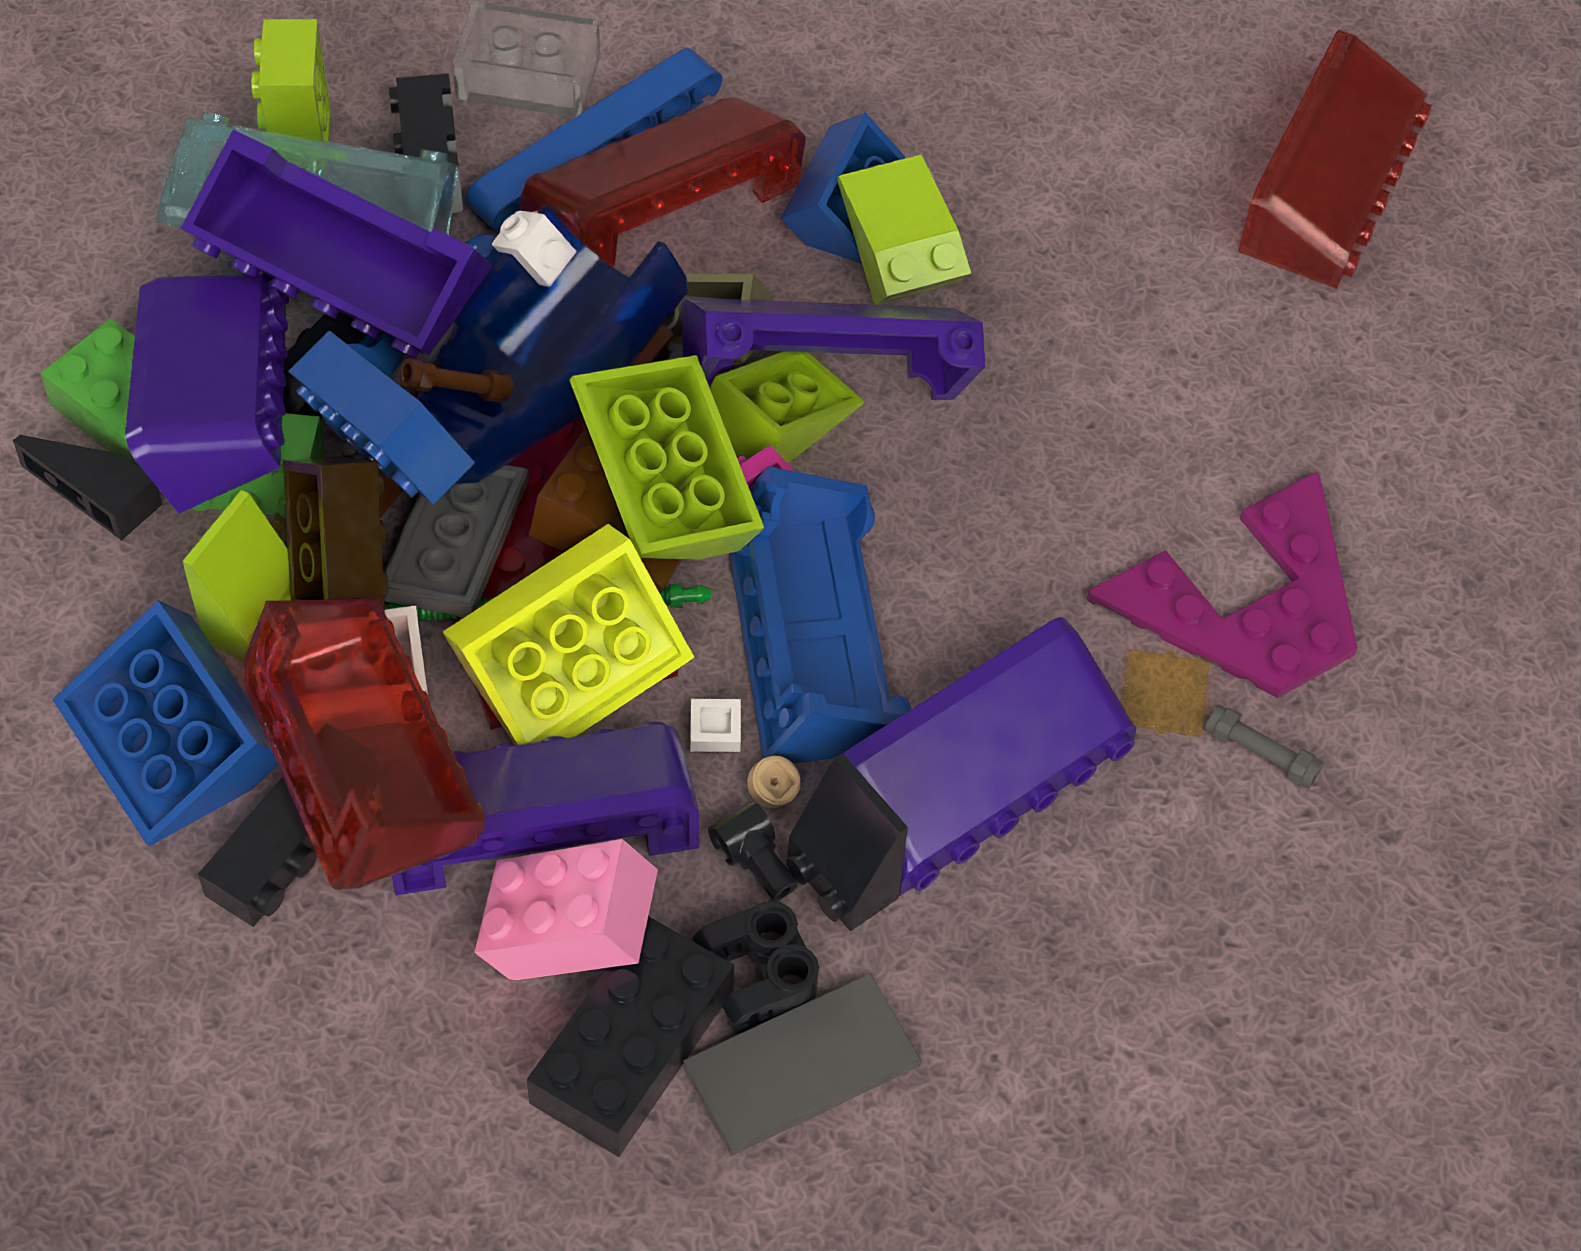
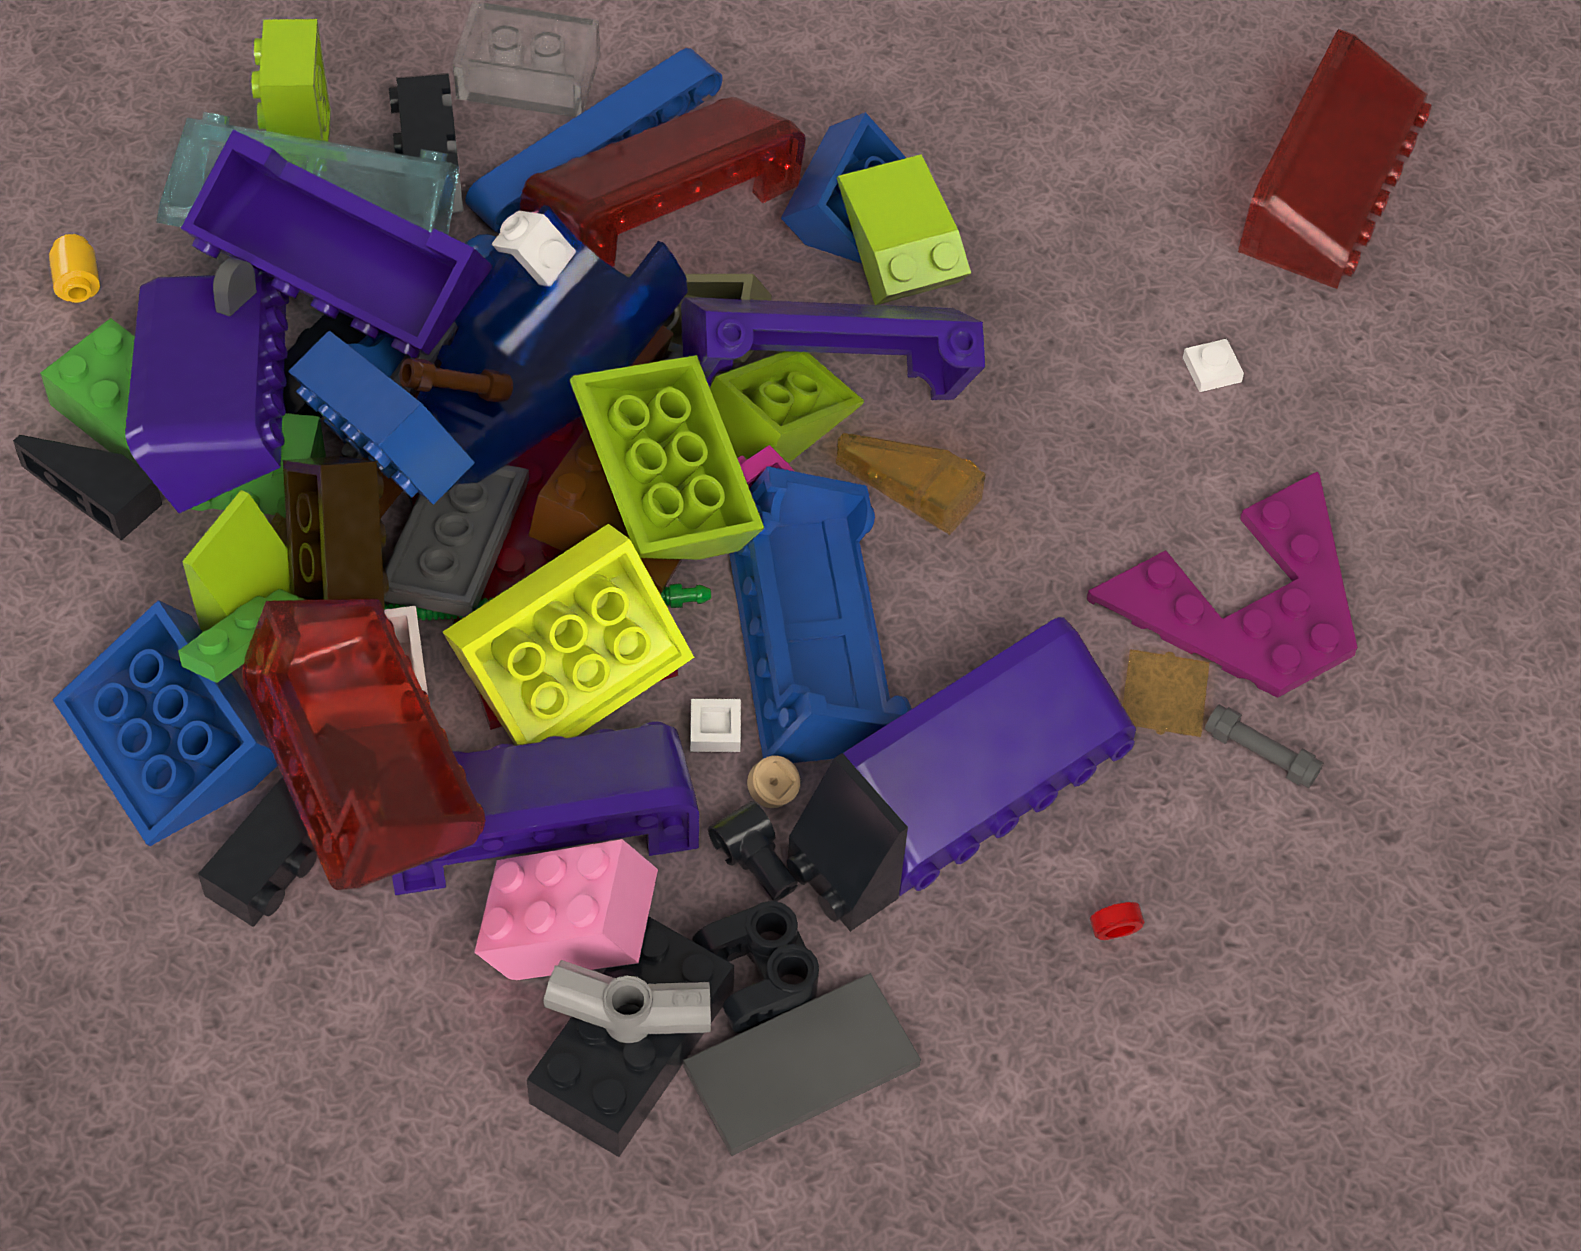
none -> yellow brick [49,234,100,303]
none -> bright green hinge [178,589,306,683]
none -> dark grey tile [213,257,257,316]
none -> light grey piece [543,960,711,1043]
none -> clear yellow slope [836,433,986,535]
none -> red tile [1090,902,1145,940]
none -> white plate [1183,339,1244,392]

